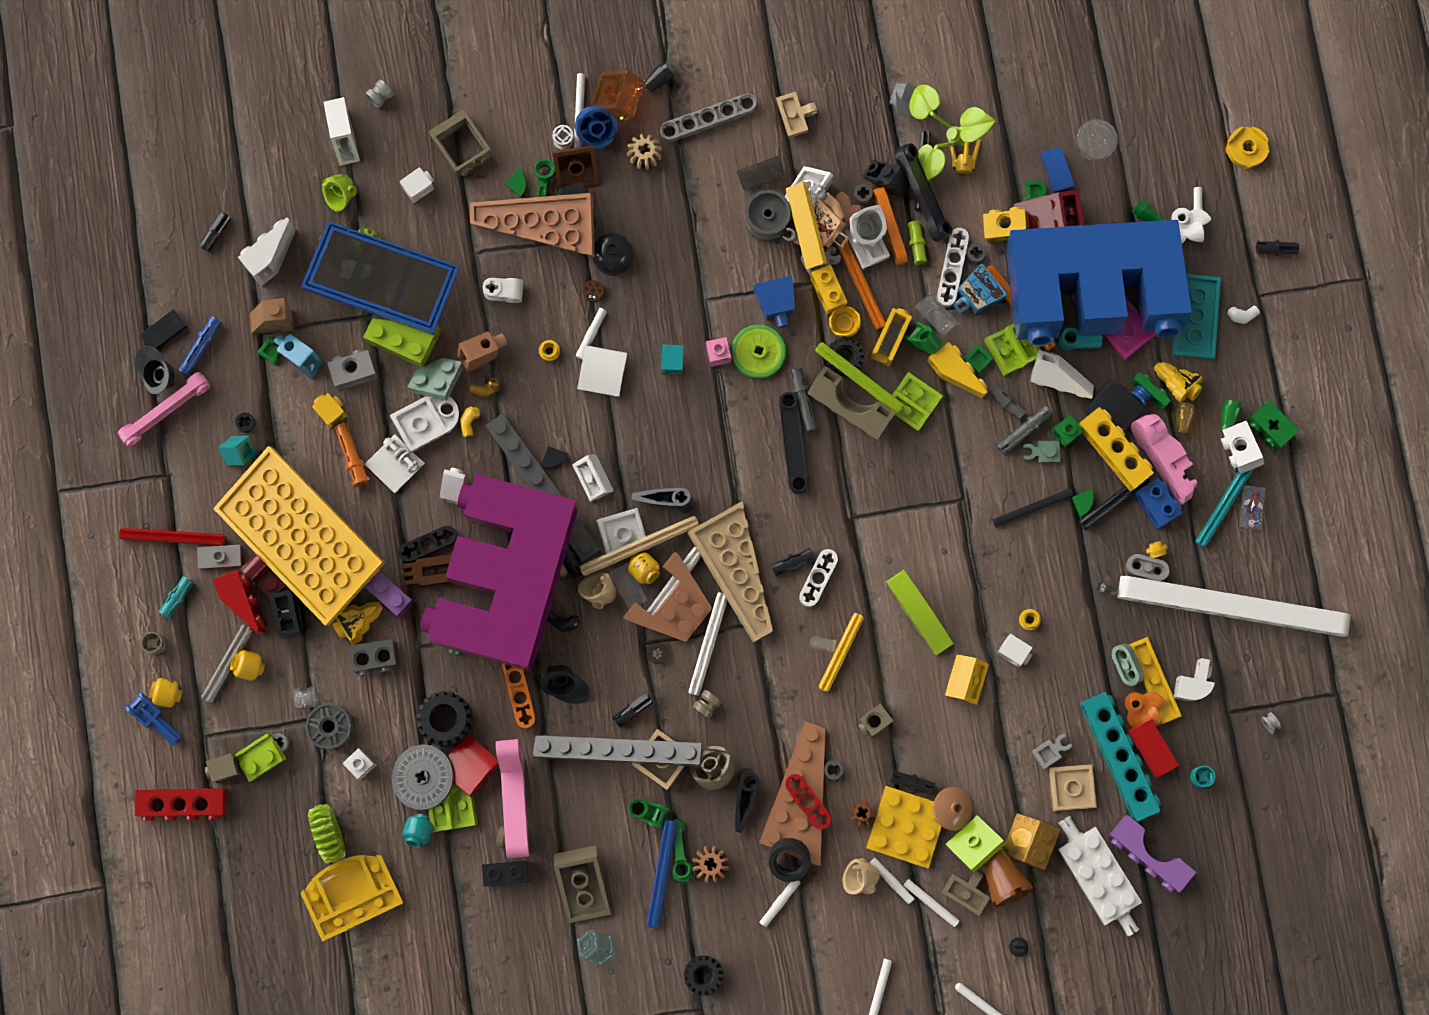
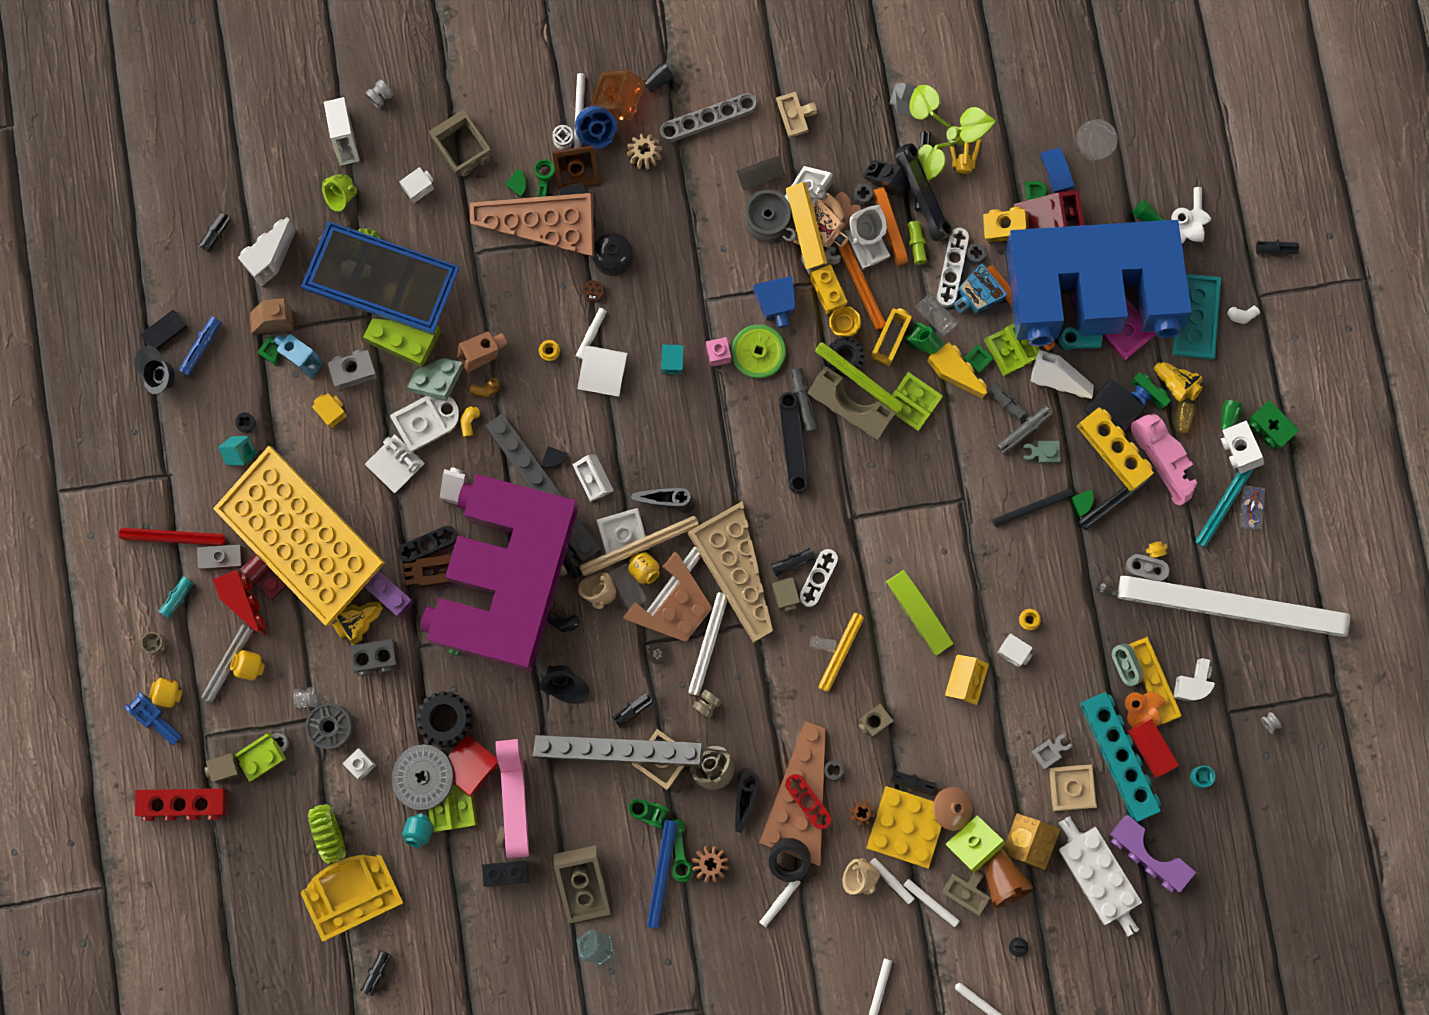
bright pink piece [118,372,210,447] -> none
black brick [270,590,304,639] -> none
orange pin [334,423,371,487] -> none
white piece [482,278,523,303] -> none
orange beam [502,664,536,729] -> none
black tyre [684,955,723,996] -> none
green brick [1050,415,1084,448] -> none
blue brick [1134,478,1182,529] -> none
yellow plate [1226,127,1269,170] -> none
none -> black pin [360,950,392,996]
none -> dark tan brick [771,577,800,612]

